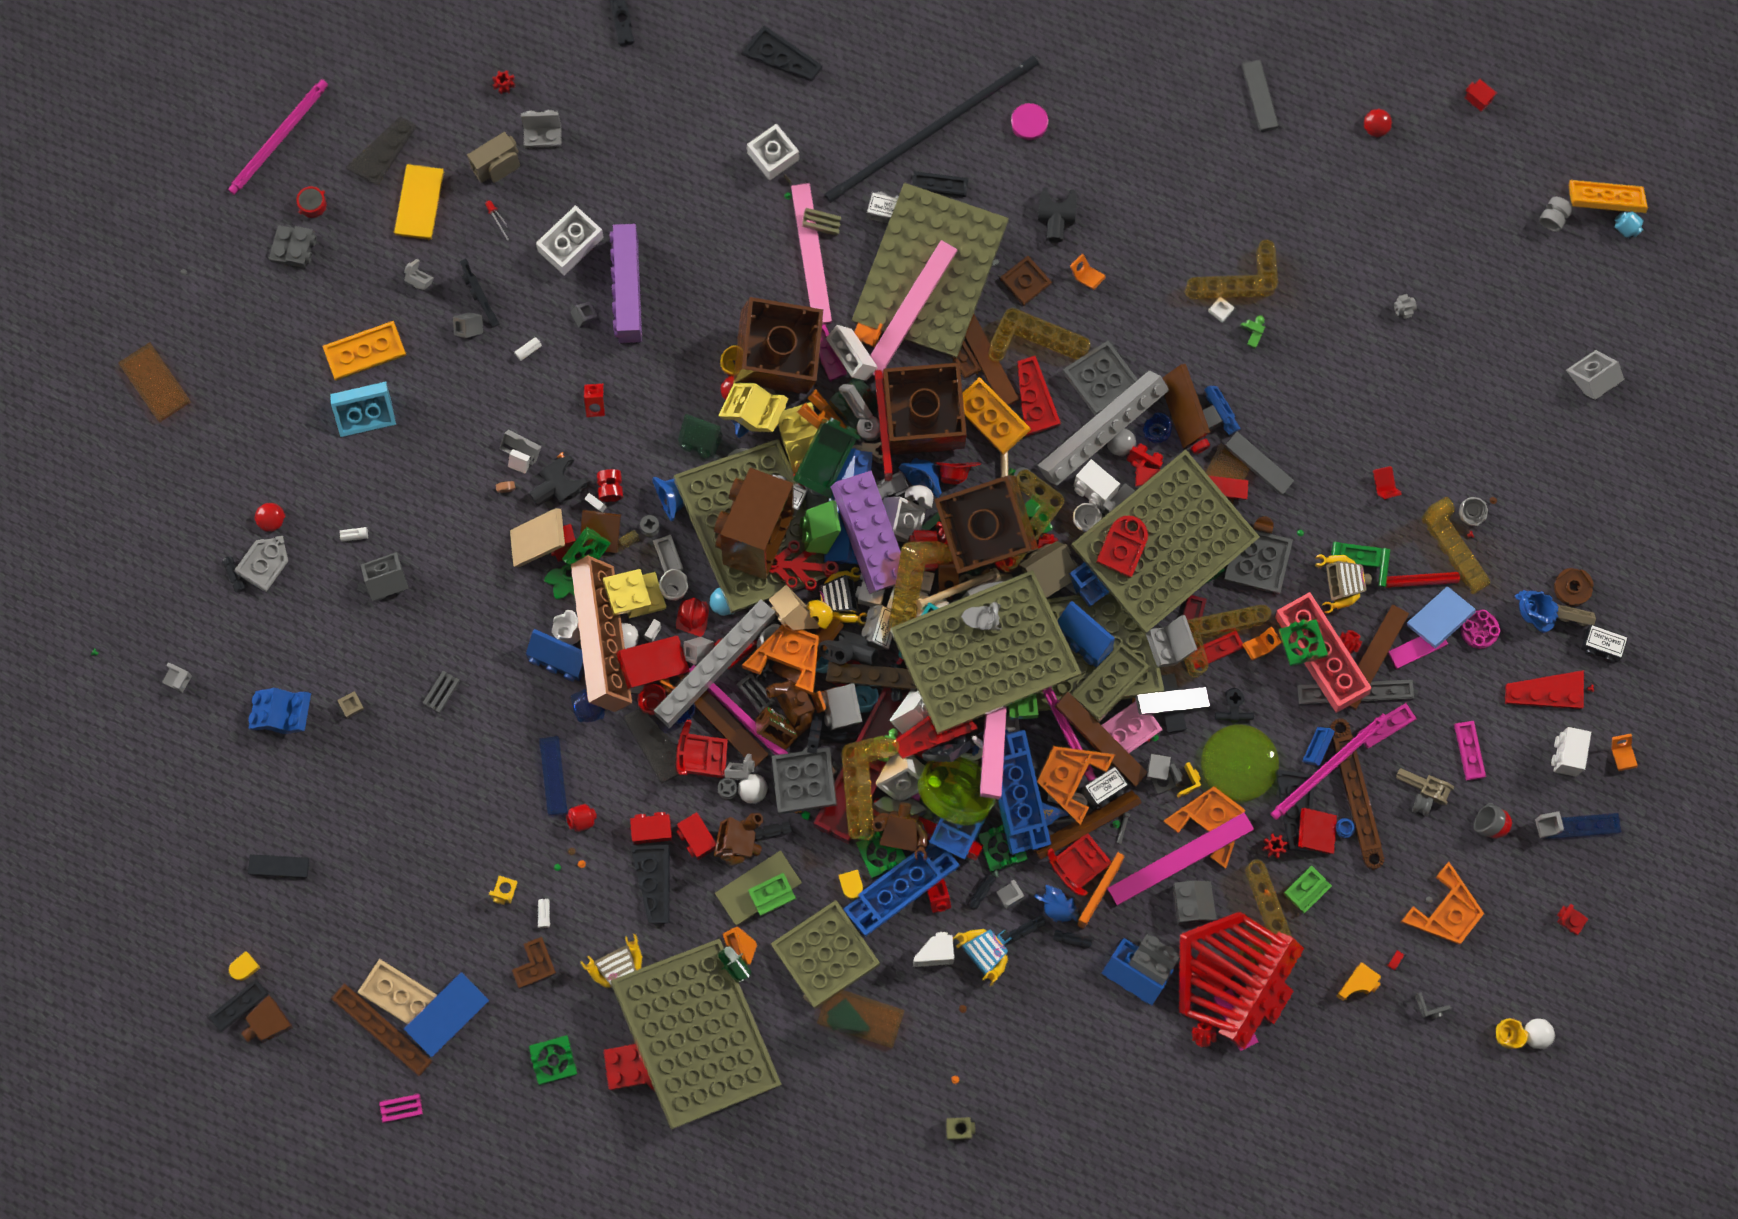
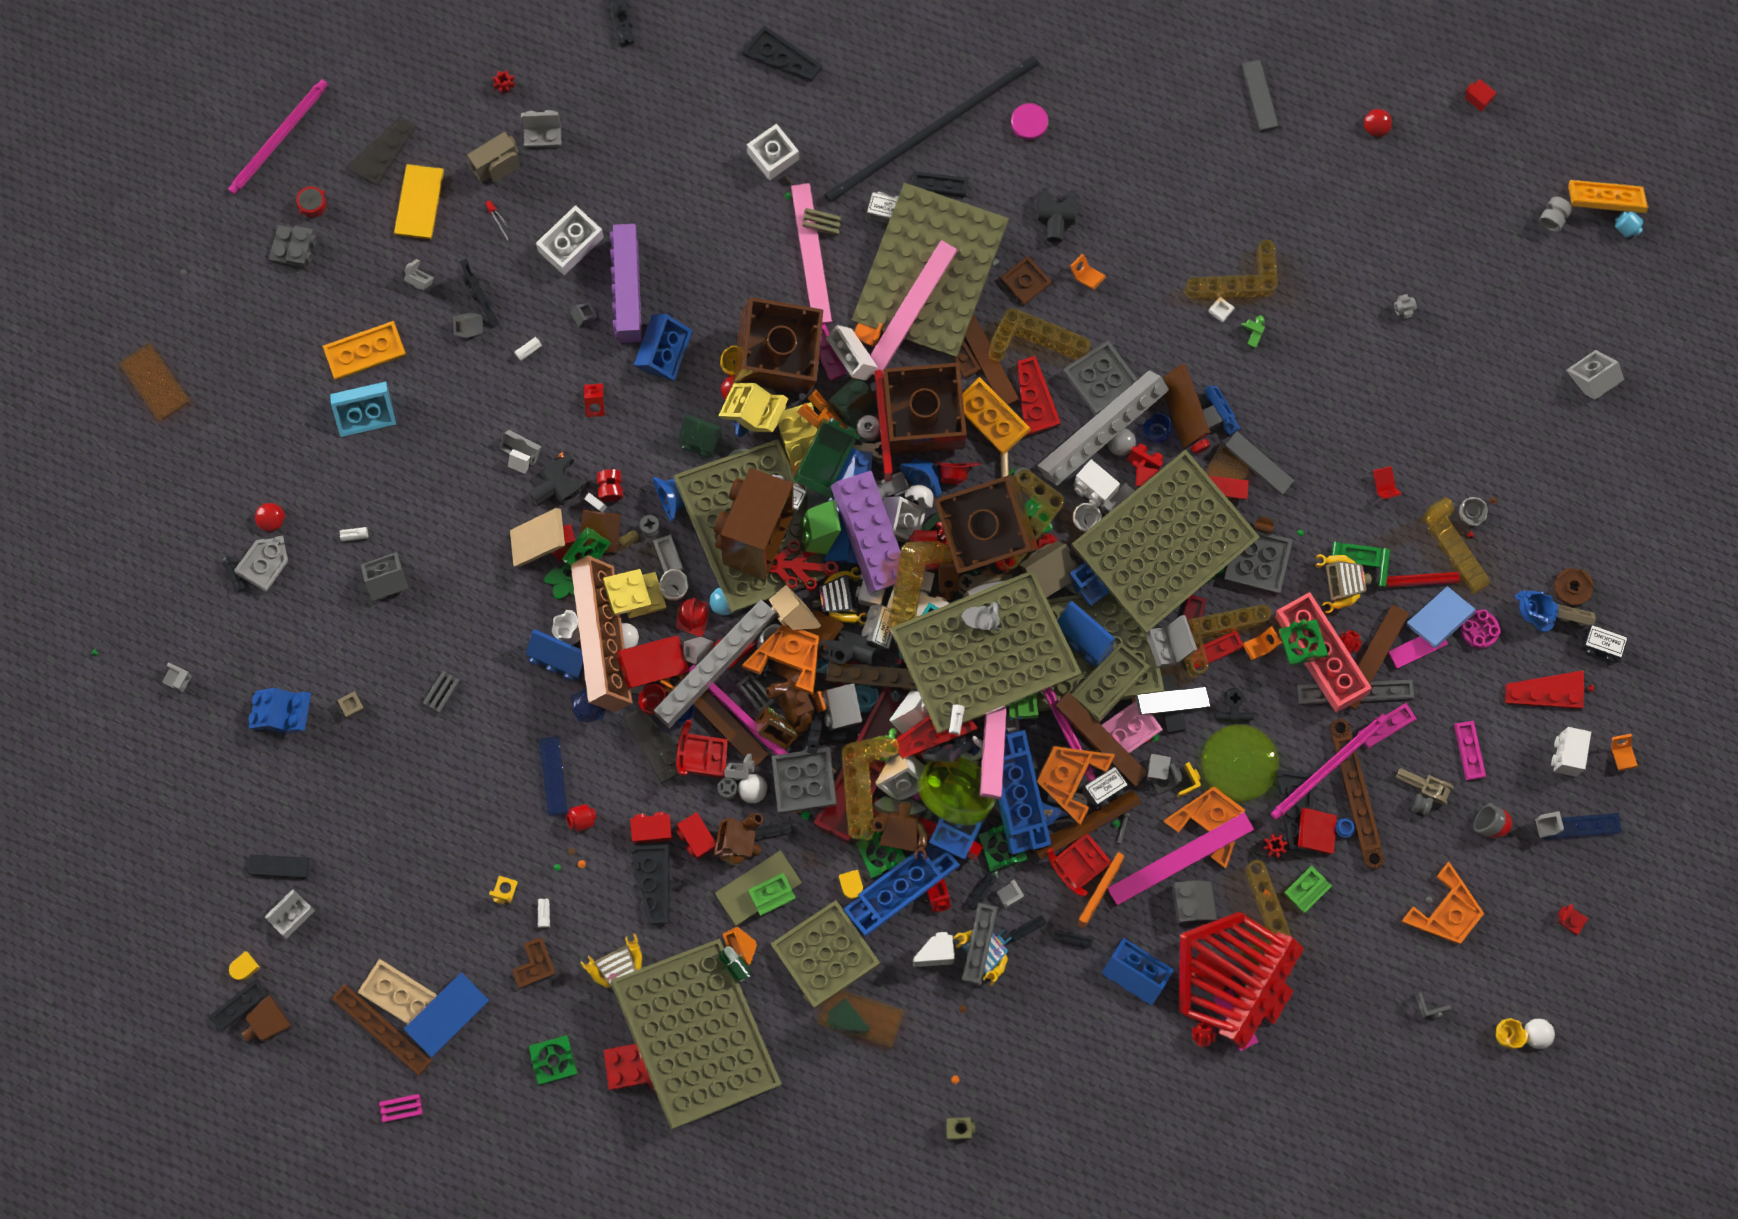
nougat tile [496,481,515,493] -> none
white tile [644,619,661,642] -> none
yellow hair [805,600,833,629] -> none
light grey tile [839,384,872,419] -> none
tan bar [916,568,1000,610] -> none
blue hair [1034,885,1081,922] -> none
red tile [1095,515,1148,578] -> none
dark grey plate [1128,934,1180,986] -> none
blue tile [1303,727,1335,766] -> none
light orange arch [1337,962,1381,1001] -> none
red piece [1387,950,1406,971] -> none
none -> light grey bracket [265,890,315,939]
none -> blue slope [634,314,692,381]
none -> white piece [949,705,965,735]
none -> dark grey tile [962,903,998,985]

